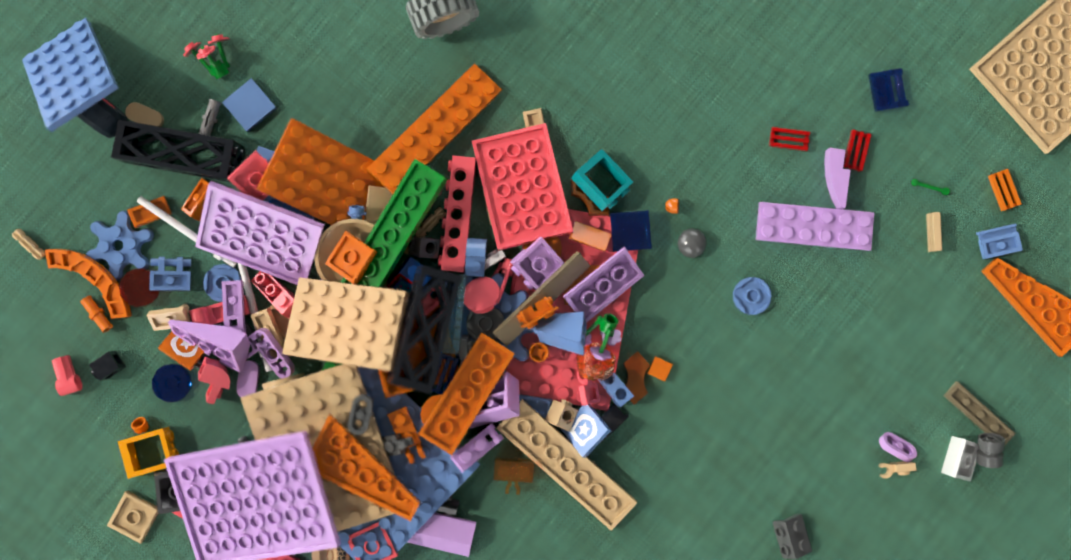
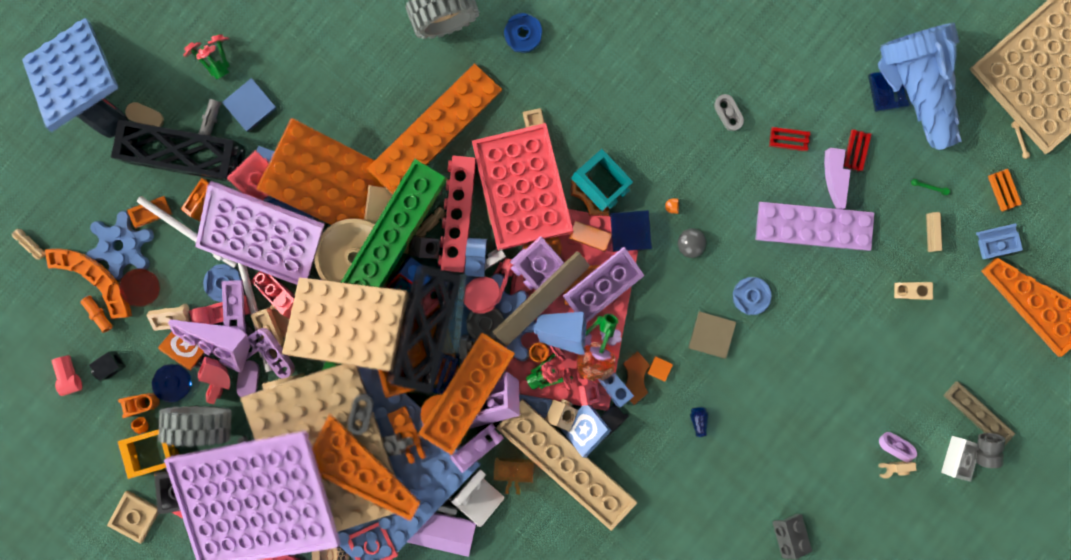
medium blue plate [149,257,191,291] -> none
orange tile [325,231,377,285] -> none
medium blue plate [347,205,367,219] -> none
orange hinge [516,297,559,329] -> none
none -> orange piece [118,393,160,418]
none -> light grey wheel [158,406,231,446]
none -> white bracket [451,470,504,527]
none -> blue plate [504,13,542,53]
none -> plant [526,345,573,390]
none -> dark tan tile [688,311,736,359]
none -> clear blue cone [689,407,709,437]
none -> light grey plate [714,94,744,131]
none -> medium blue cone [878,23,962,150]
none -> tan leg [894,282,933,300]
none -> tan hinge [1011,121,1030,159]

